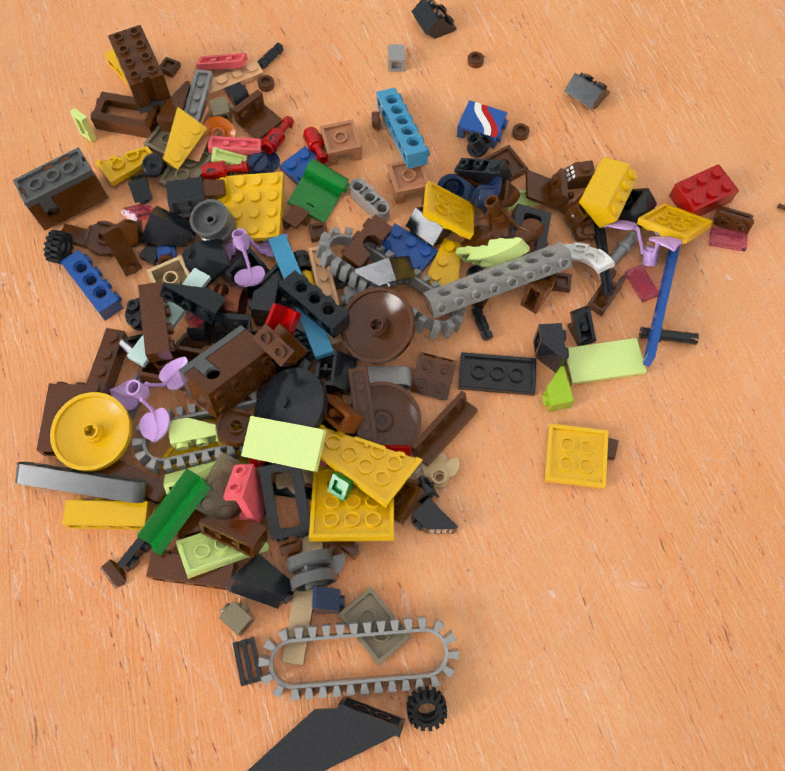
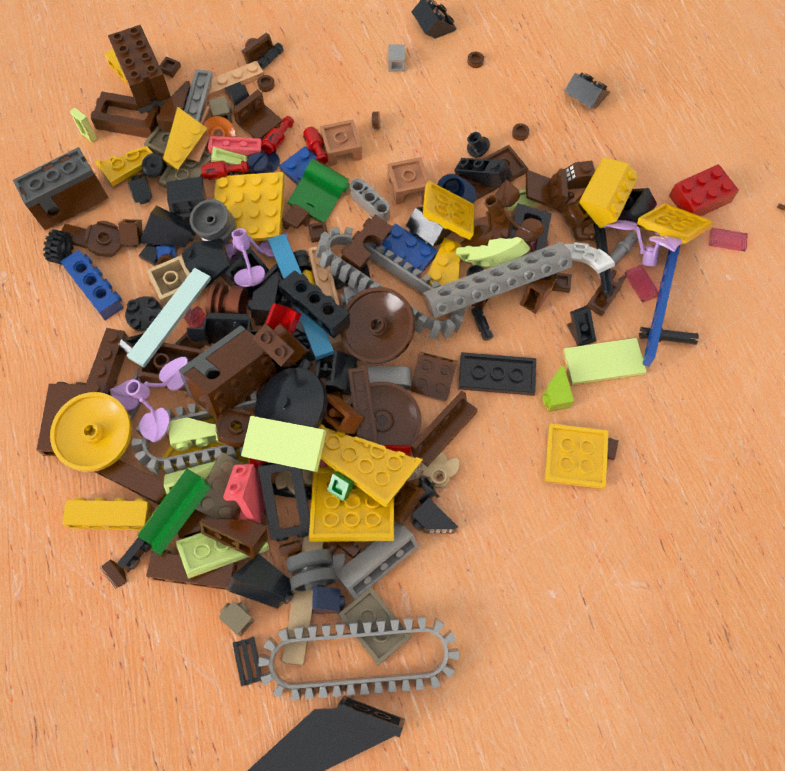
beam [15,462,146,503] -> none
reddish brown slope [101,223,142,277] -> none
clear pink tile [121,203,154,222] -> none
reddish brown brick [138,281,176,363] -> none
black slope [160,282,226,324] -> none
coral plate [196,53,248,71] -> none
reddish brown slope [203,179,226,200] -> none
slope [355,256,416,288] -> none
dark azure brick [376,87,430,169] -> none
black tyre [406,686,448,732] -> none
panel [457,100,509,149] -> none
dark blue piece [469,176,502,214] -> none
black slope [533,323,569,373] -> none
reddish brown bracket [712,205,754,235] -> none
none -> reddish brown tile [242,33,274,64]
none -> light grey brick [336,523,419,600]

